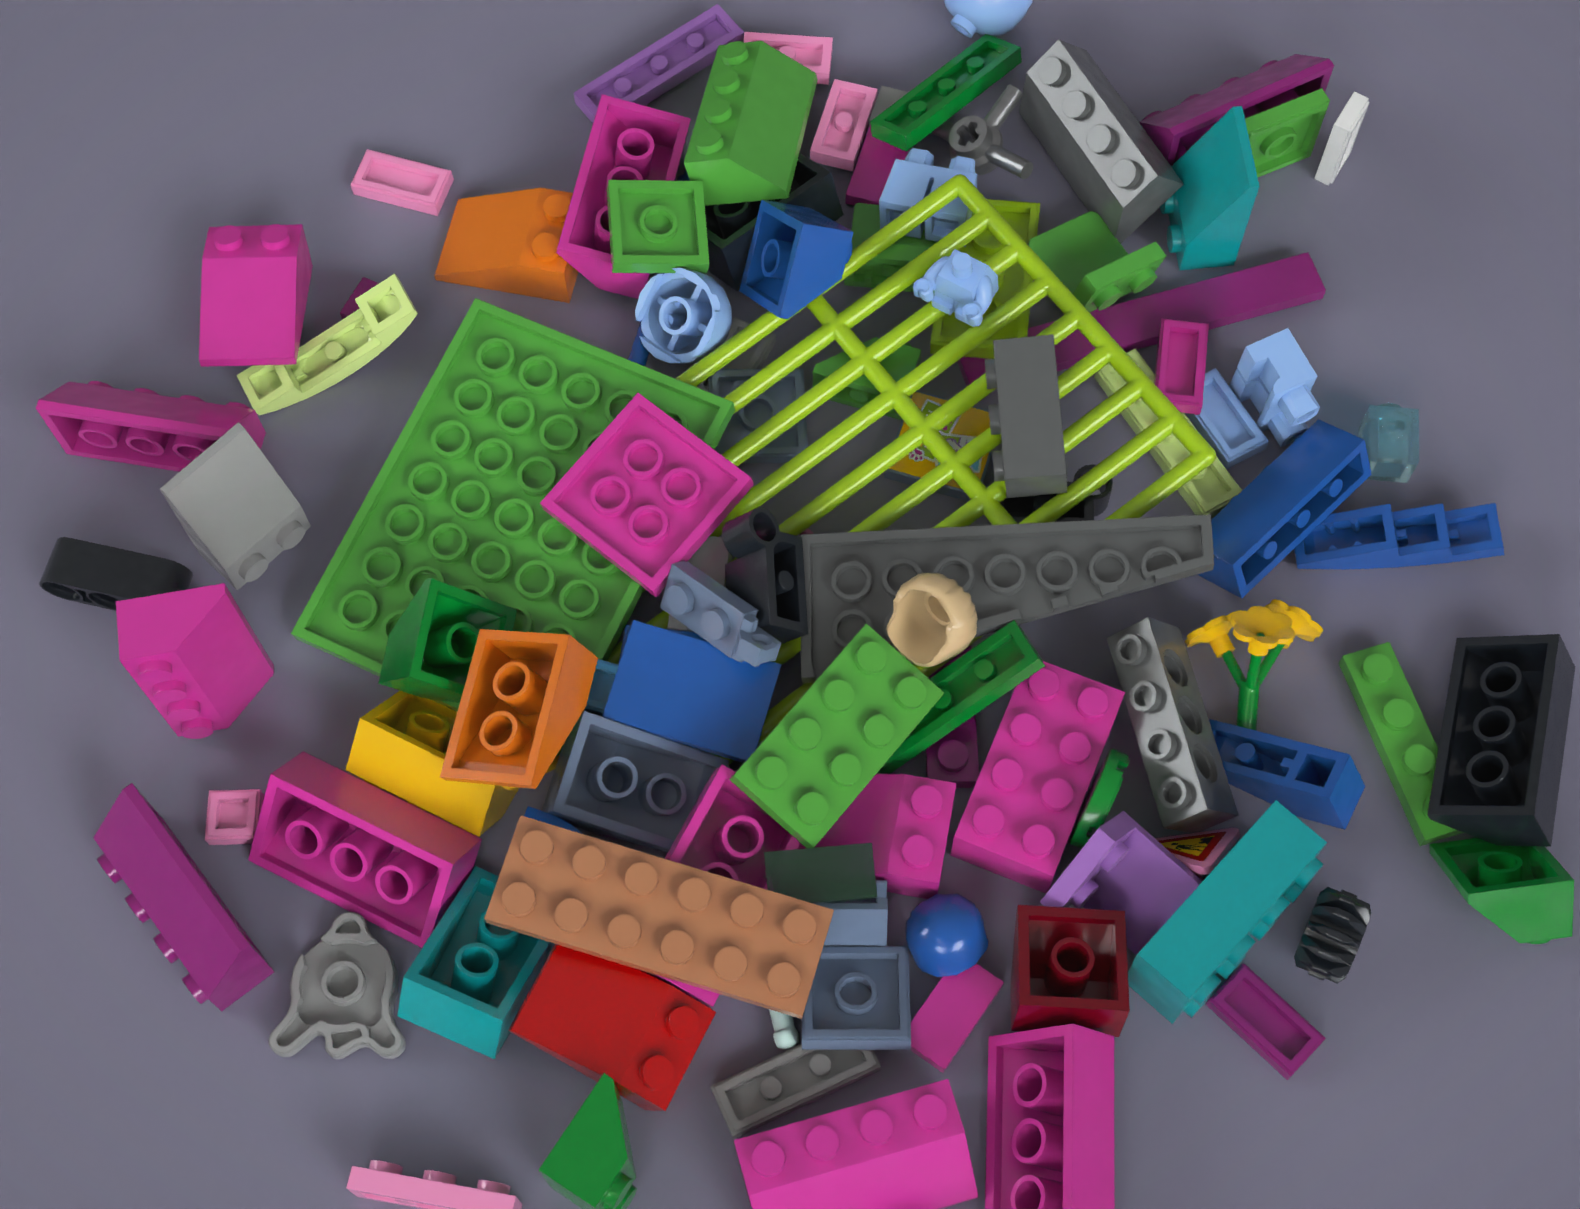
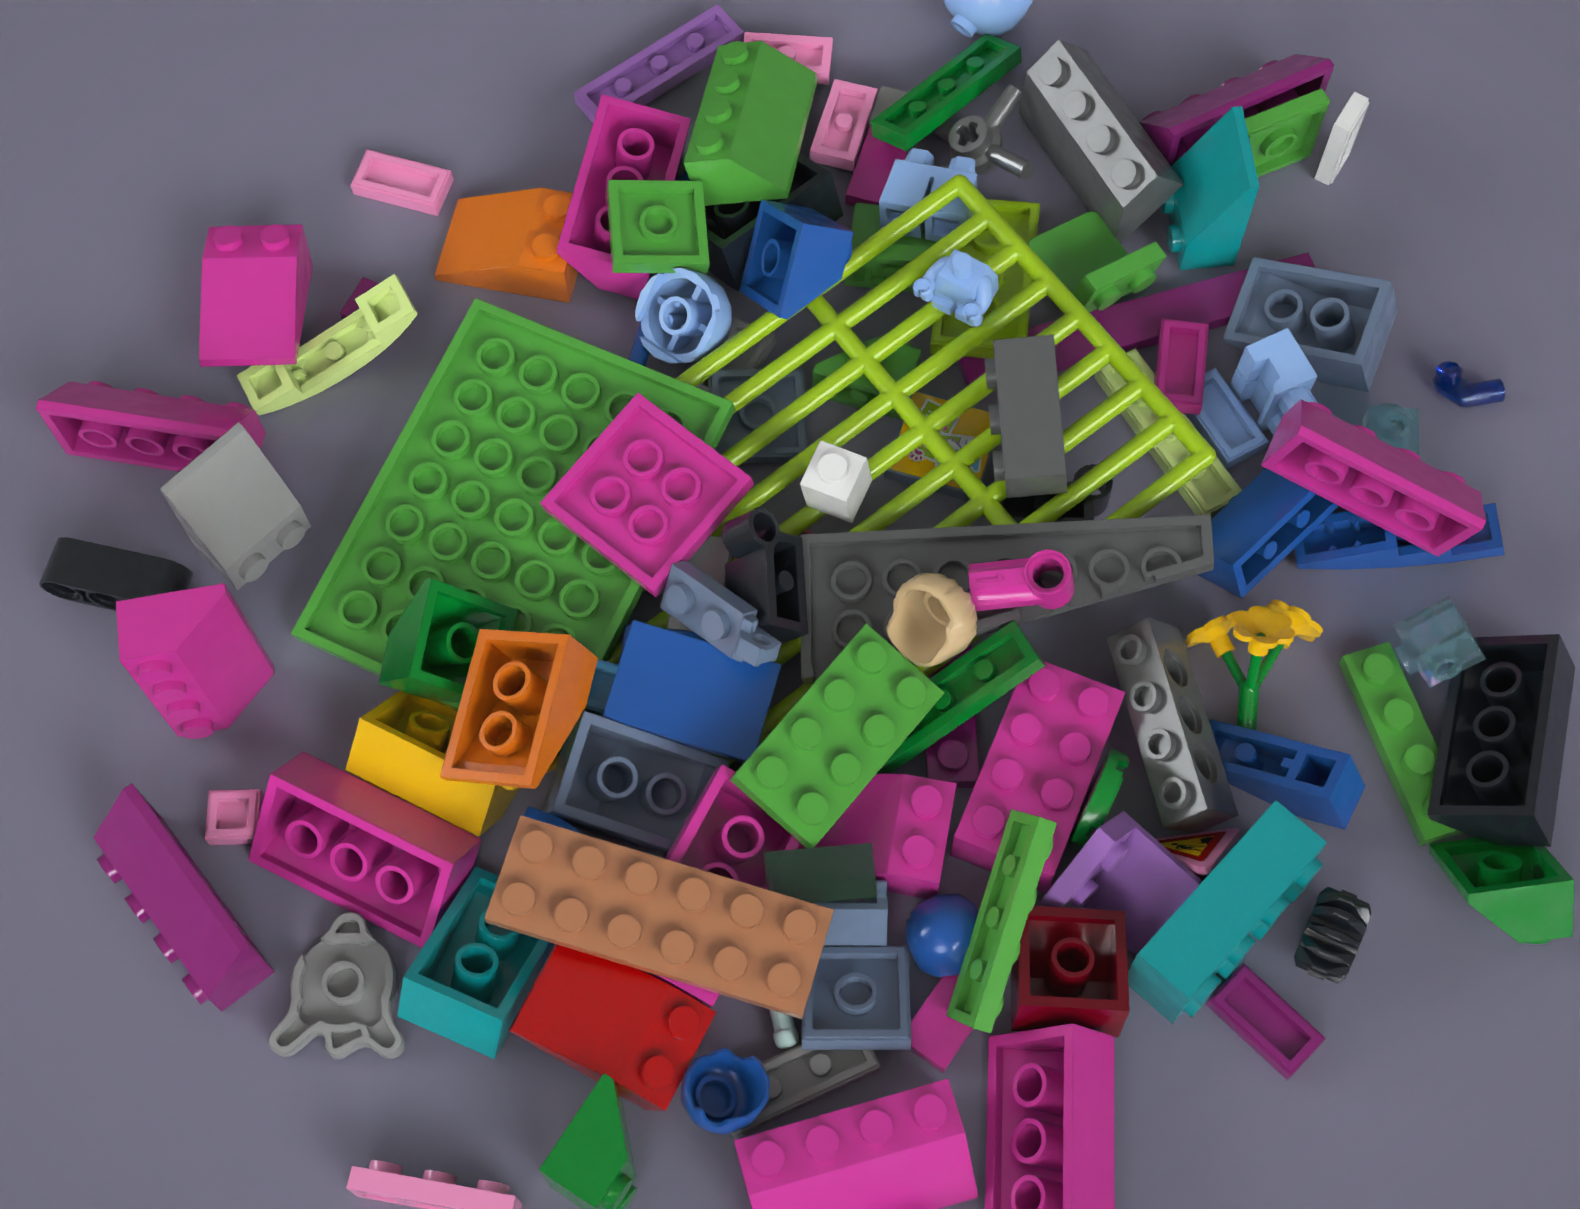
none -> blue hair [680,1048,770,1135]
none -> white brick [800,440,872,523]
none -> bright green plate [946,809,1057,1033]
none -> dark pink piece [968,549,1075,611]
none -> sand blue slope [1223,257,1398,392]
none -> dark pink slope [1261,399,1486,557]
none -> clear light blue brick [1394,596,1486,688]
none -> clear blue arm [1432,361,1505,408]

